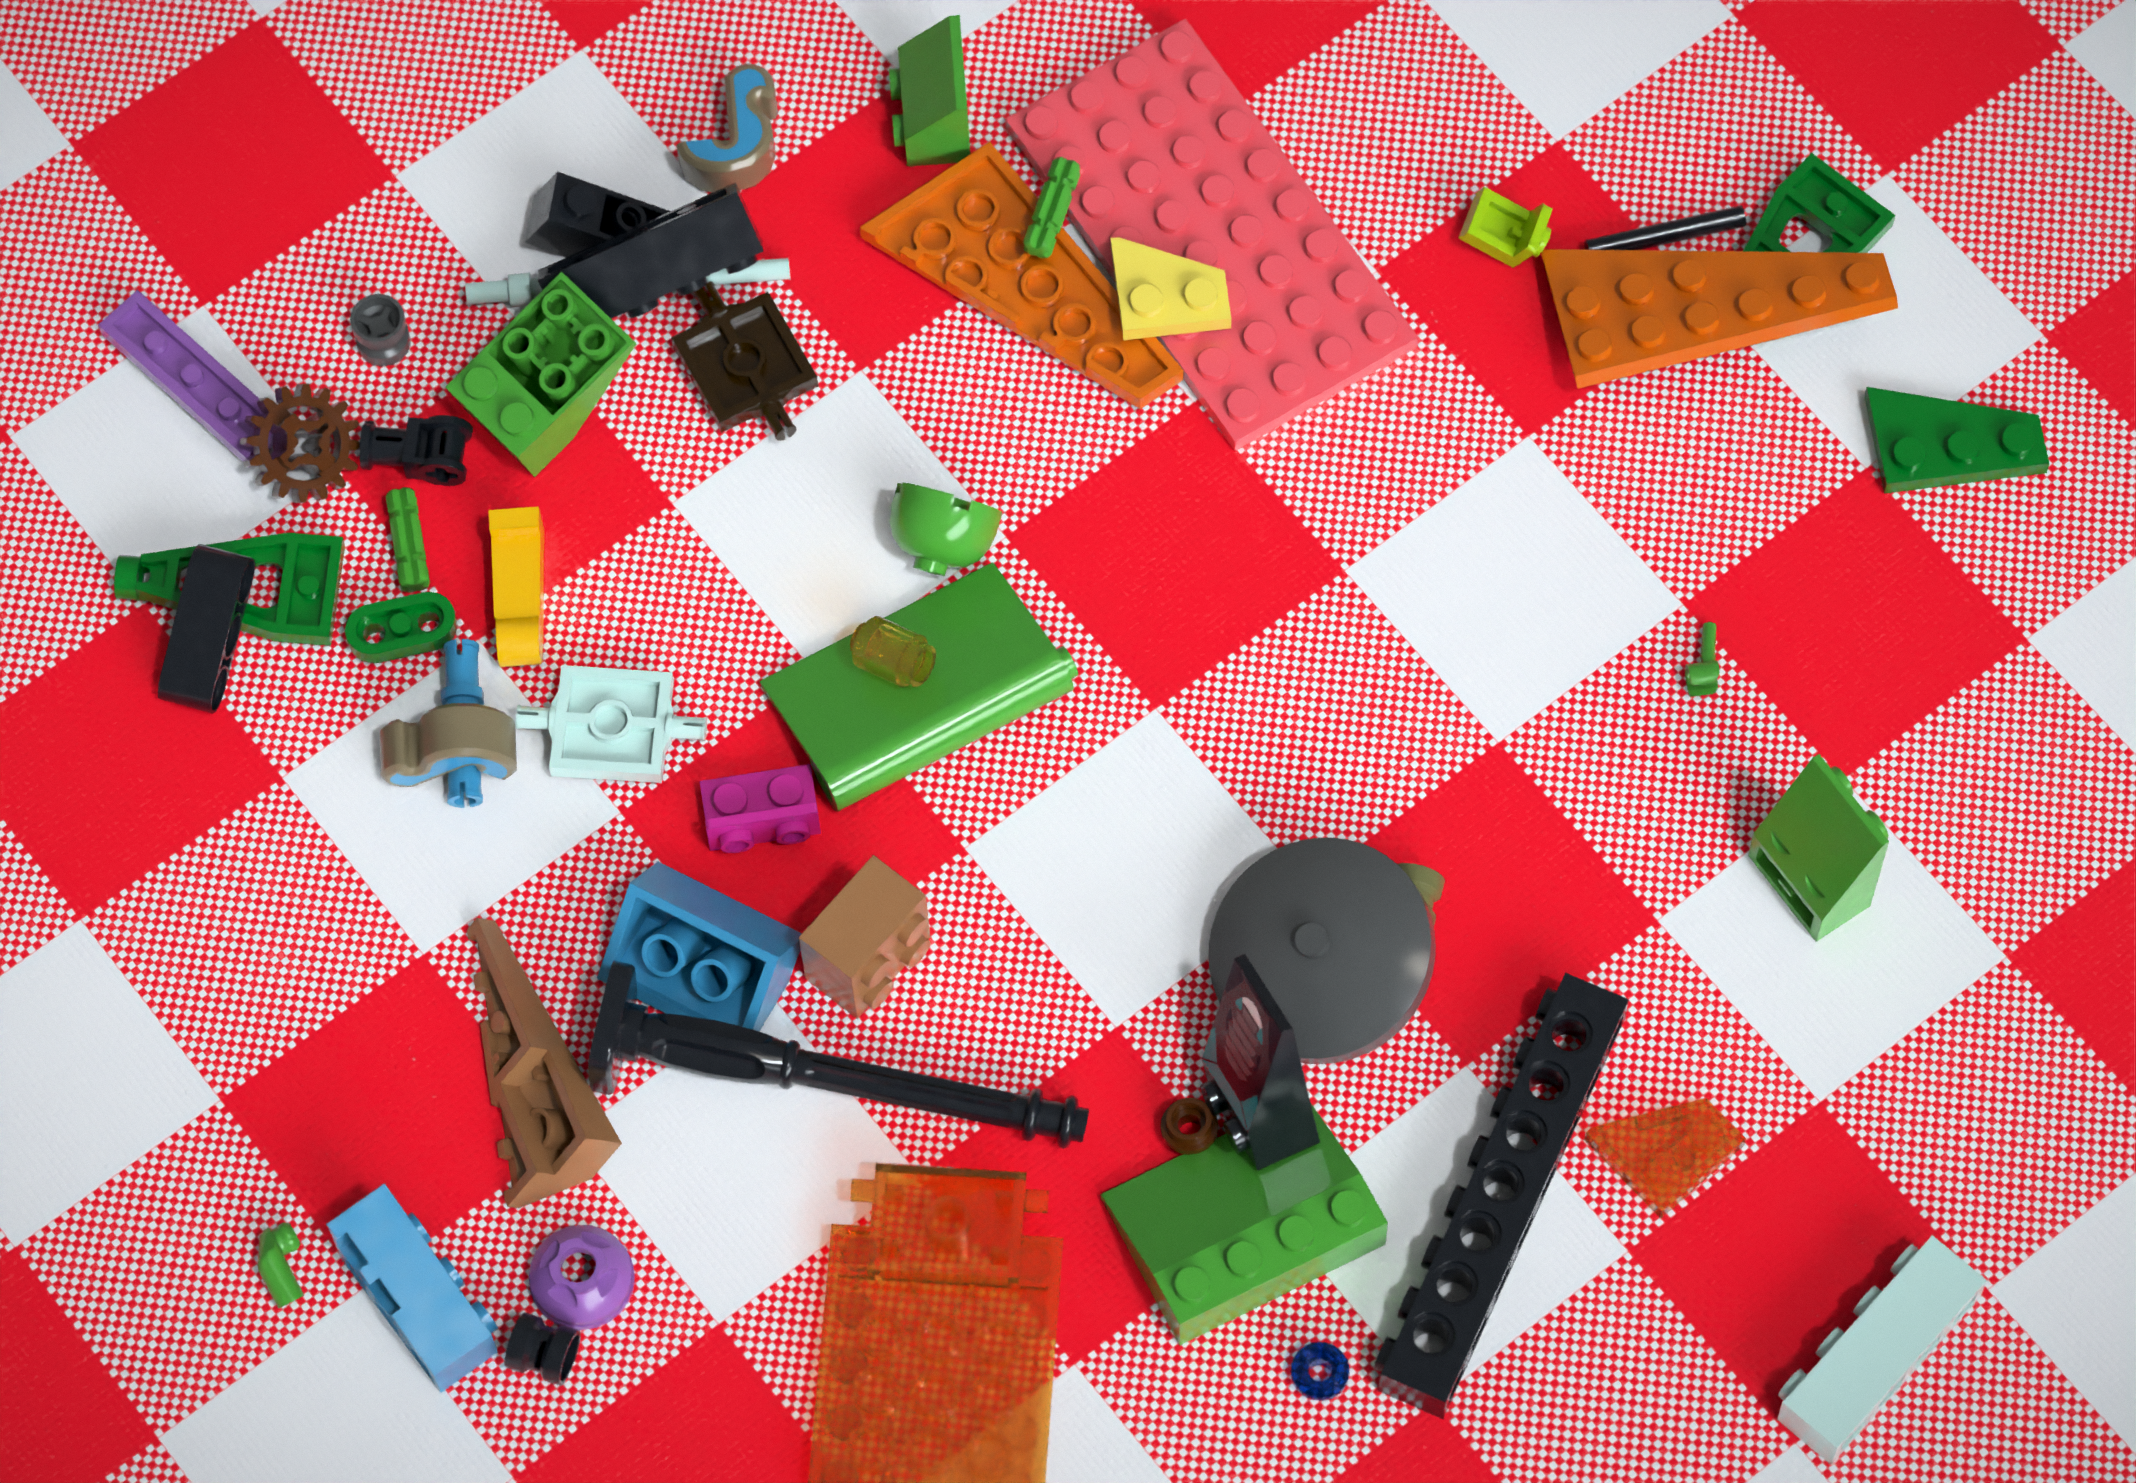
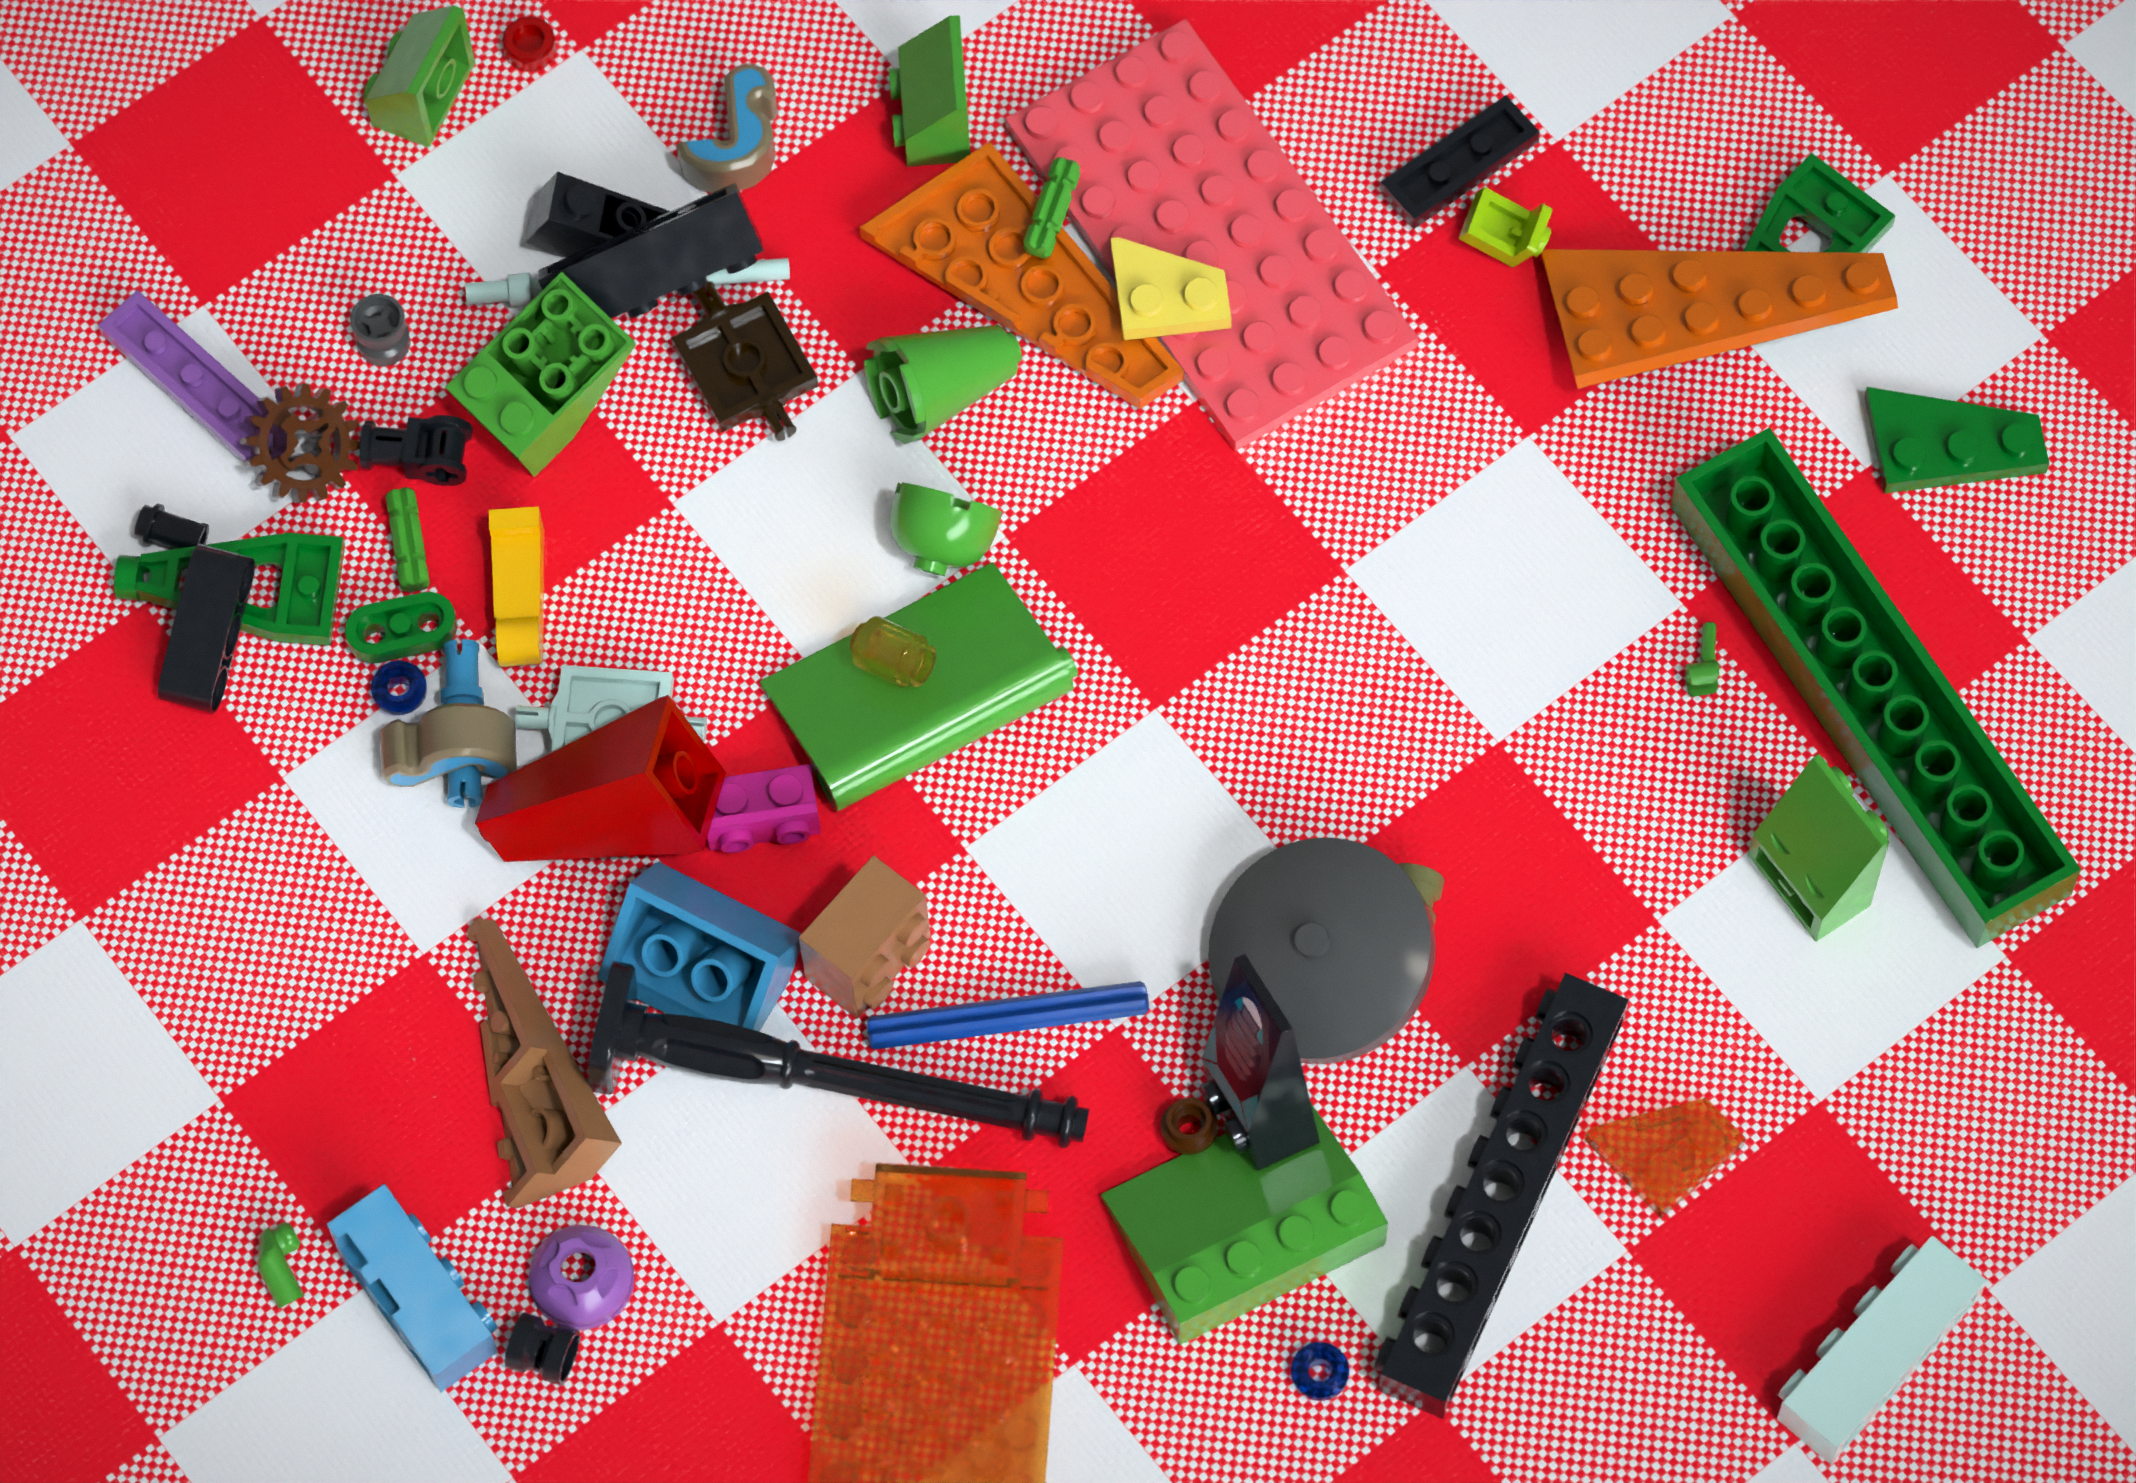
black bar [1584,205,1746,250] -> none
none -> black pin [134,503,209,549]
none -> bright green slope [363,5,476,148]
none -> clear blue plate [371,660,427,715]
none -> red slope [475,695,726,862]
none -> red tile [502,17,557,72]
none -> bright green cone [864,325,1022,444]
none -> blue axle [867,981,1149,1049]
none -> black plate [1380,95,1540,229]
none -> green brick [1671,427,2081,948]

